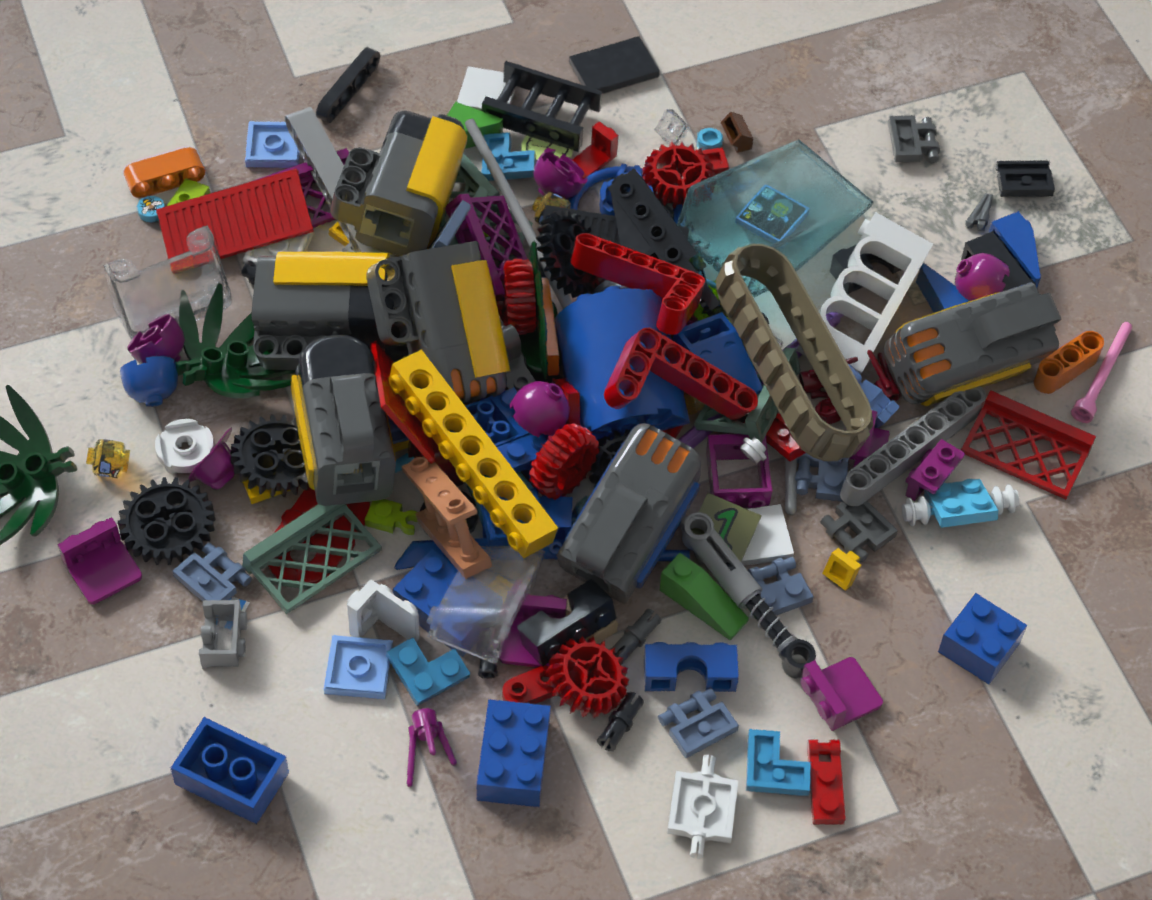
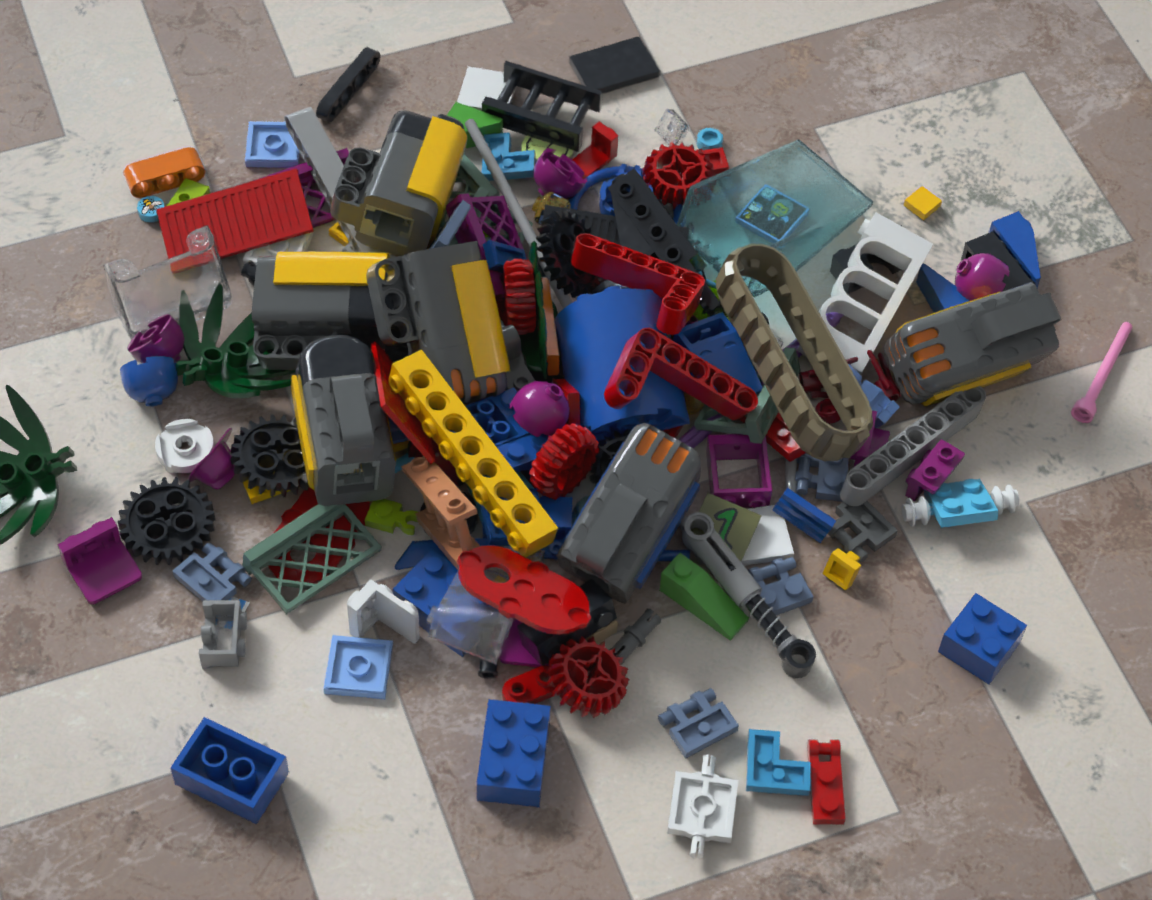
clear yellow head [86,439,130,478] -> none
dark azure plate [386,637,470,706] -> none
magenta plant [407,708,457,787] -> none
black pin [597,692,644,751] -> none
blue arch [644,642,739,692] -> none
reddish brown piece [721,112,753,153] -> none
white plate [740,437,767,464] -> none
magenta bracket [800,657,883,731] -> none
dark grey plate [888,115,940,163] -> none
red fence [961,390,1096,500] -> none
dark grey piece [966,193,993,231] -> none
black plate [995,160,1055,197] -> none
orange beam [1034,331,1104,394] -> none
none -> red piece [457,545,591,634]
none -> blue tile [483,240,527,273]
none -> blue tile [772,488,836,543]
none -> yellow tile [904,186,942,221]

